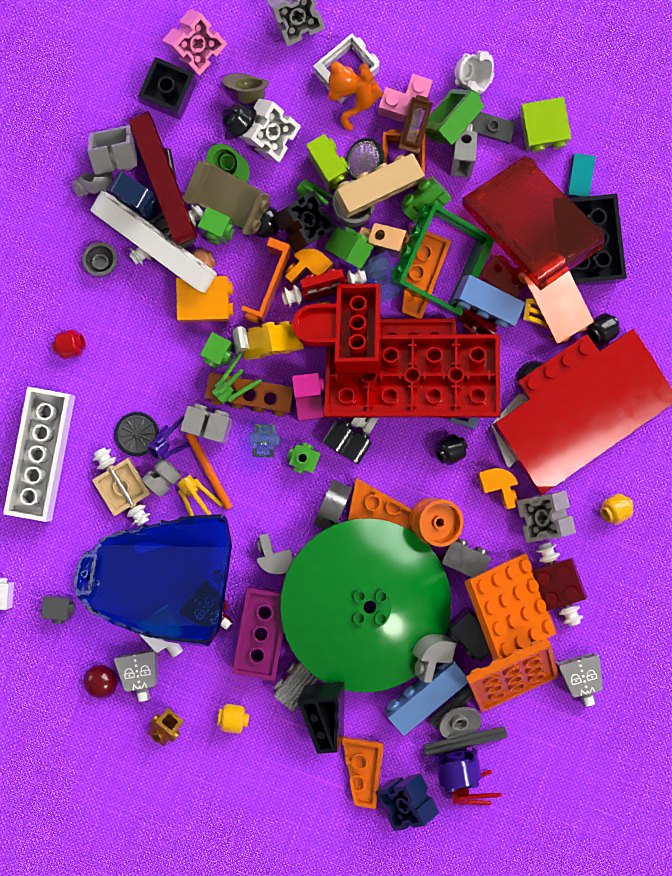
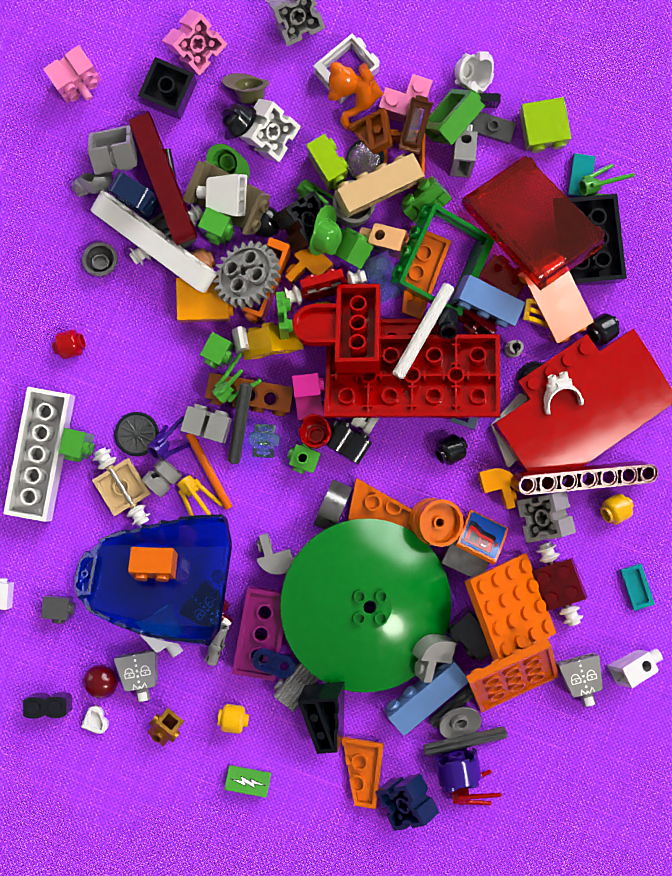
none -> black brick [23,692,72,719]
none -> bright pink brick [43,45,101,103]
none -> bright green brick [58,428,95,462]
none -> white tile [81,705,109,734]
none -> orange brick [128,547,178,582]
none -> white torso [196,174,247,216]
none -> light grey pin [204,622,229,666]
none -> light grey gear [213,241,281,309]
none -> bright green slope [224,765,271,797]
none -> dark grey axle [228,383,252,464]
none -> clear blue plate [252,648,295,678]
none -> bright green wing [276,291,293,340]
none -> red hair [299,414,332,449]
none -> bright green piece [309,205,342,256]
none -> dark orange wing [349,108,393,155]
none -> white axle [393,283,454,379]
none -> black brick [437,307,459,339]
none -> slope [455,509,508,565]
none -> black tile [479,93,501,108]
none -> light grey pin [504,340,524,358]
none -> beam [511,461,658,495]
none -> white helmet [543,371,584,415]
none -> bright green plant [579,164,635,197]
none -> white torso [607,648,663,688]
none -> teal tile [619,563,655,611]

